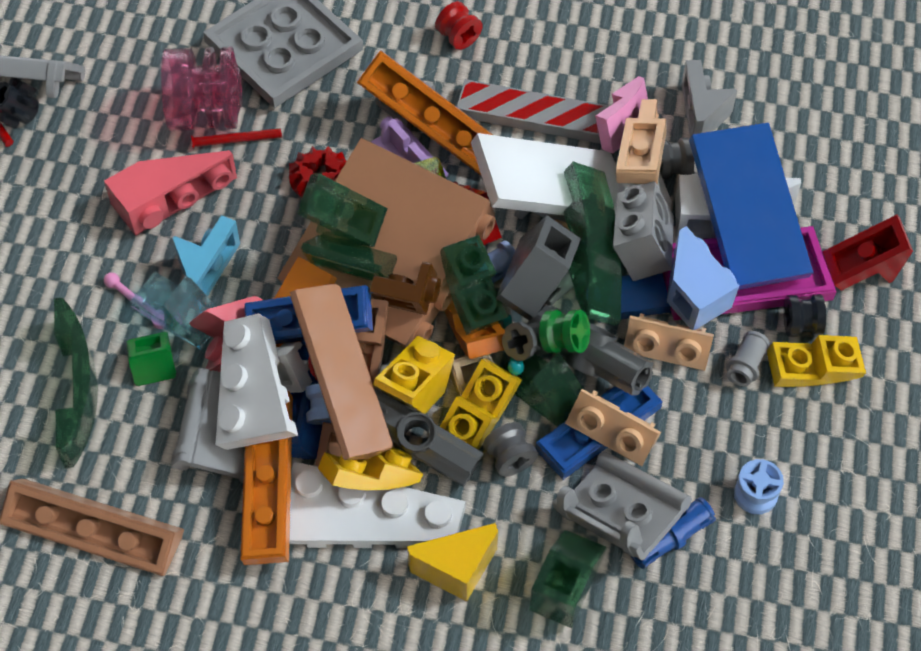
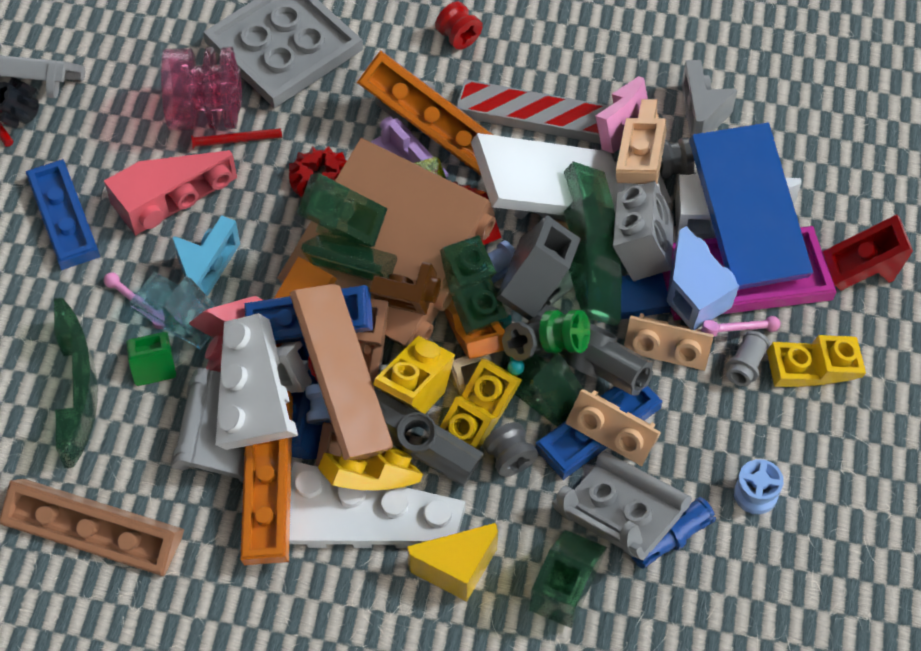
black wheel [783,294,826,337] -> none
none -> blue tile [25,159,100,270]
none -> bright pink hinge [701,316,781,337]

